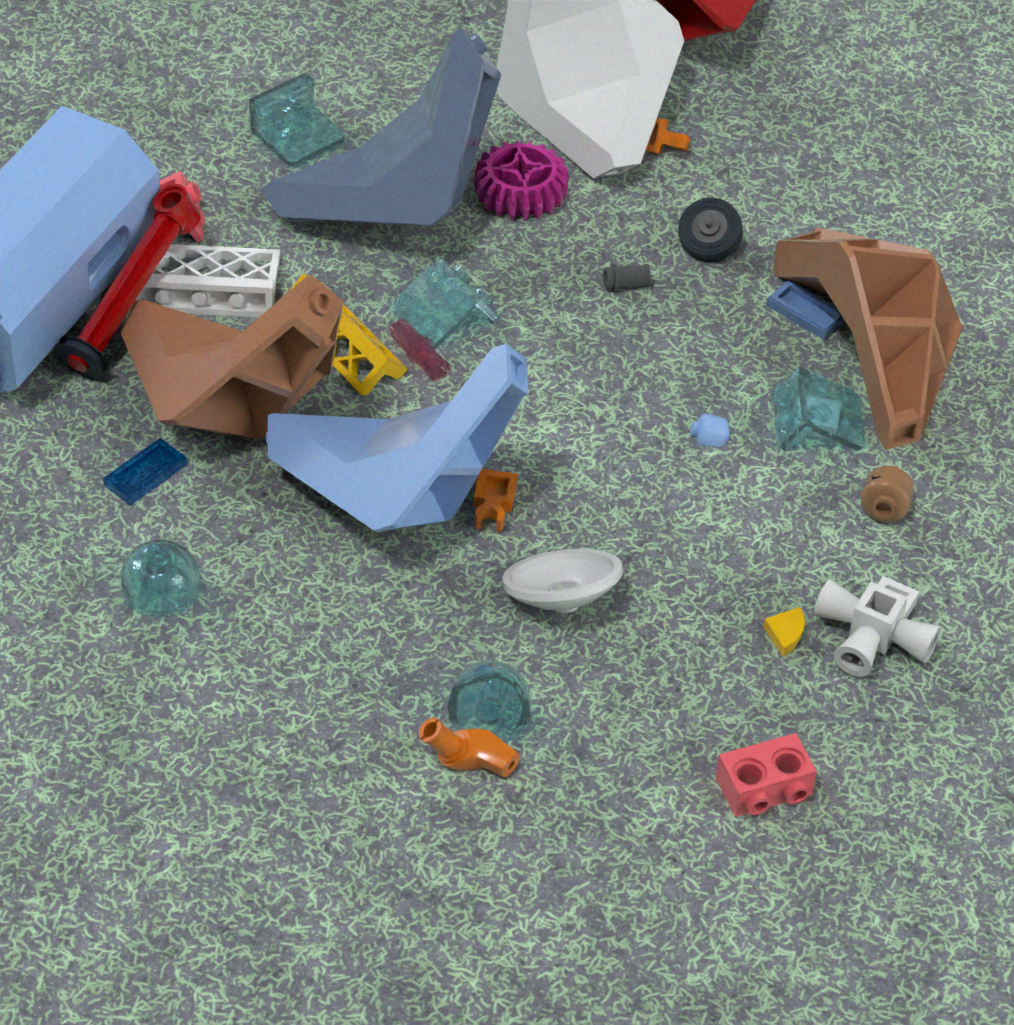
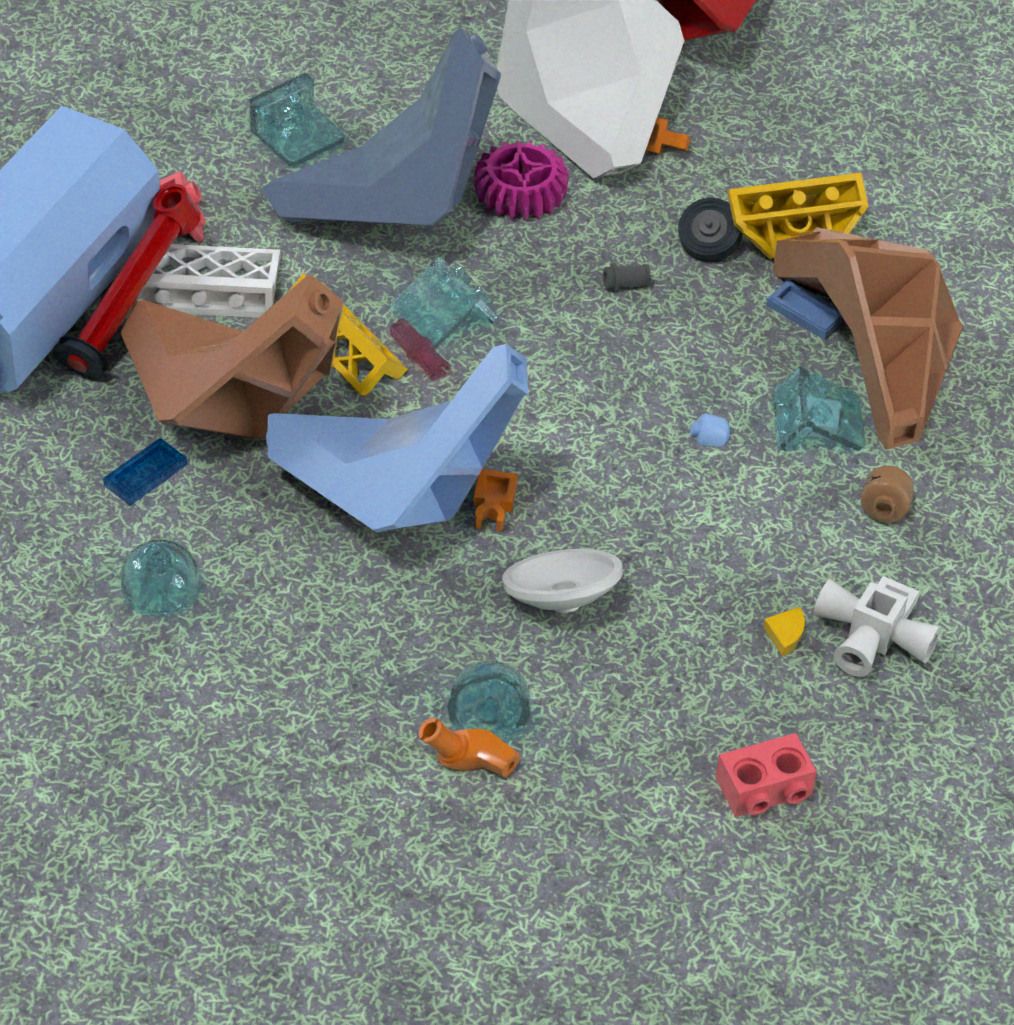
none -> yellow wedge [727,172,869,259]

